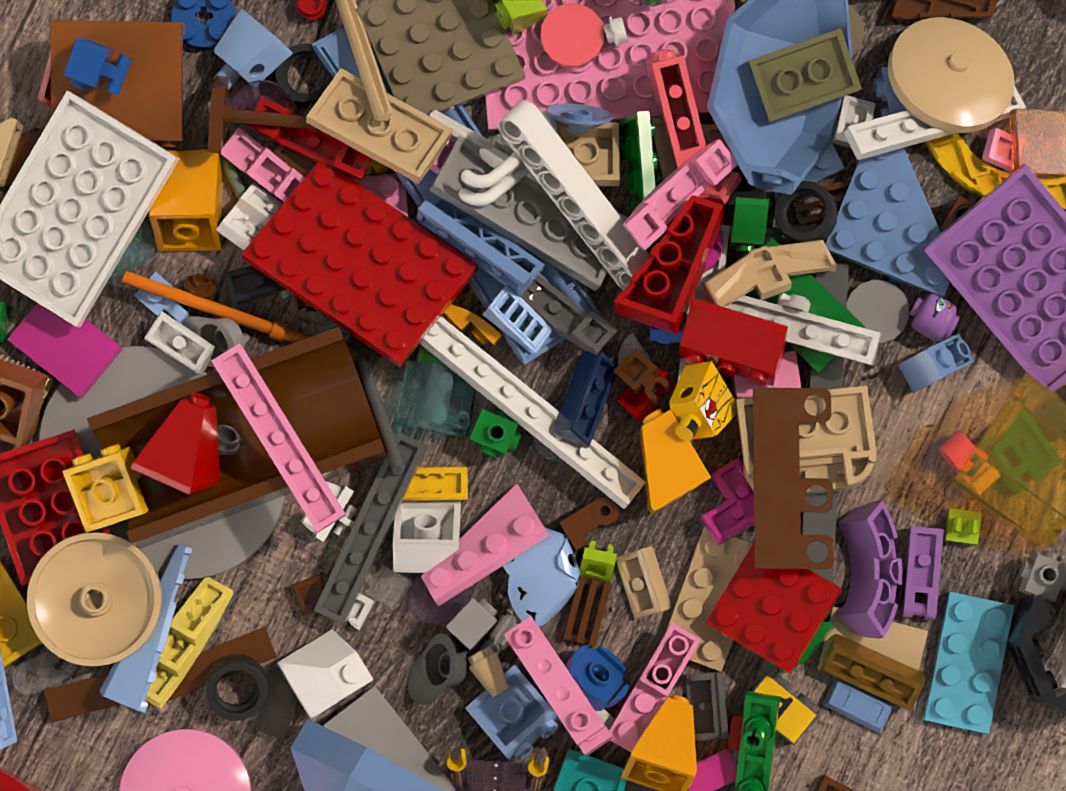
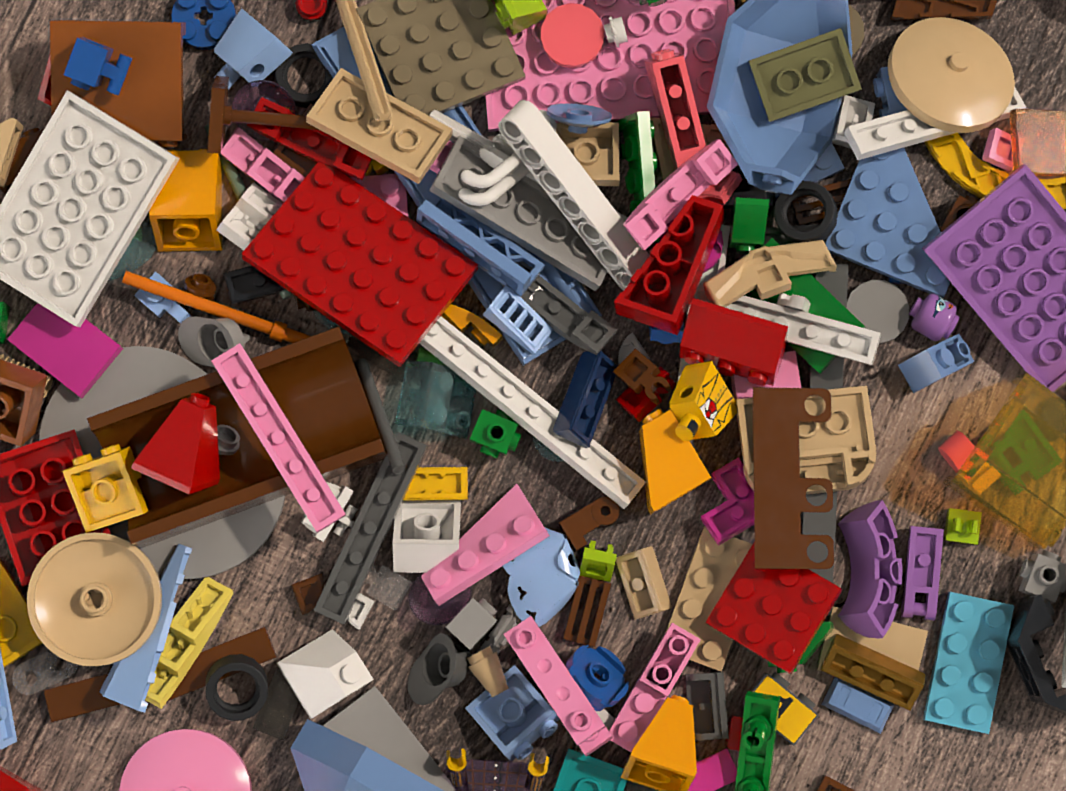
white slope [144,311,215,374] -> none

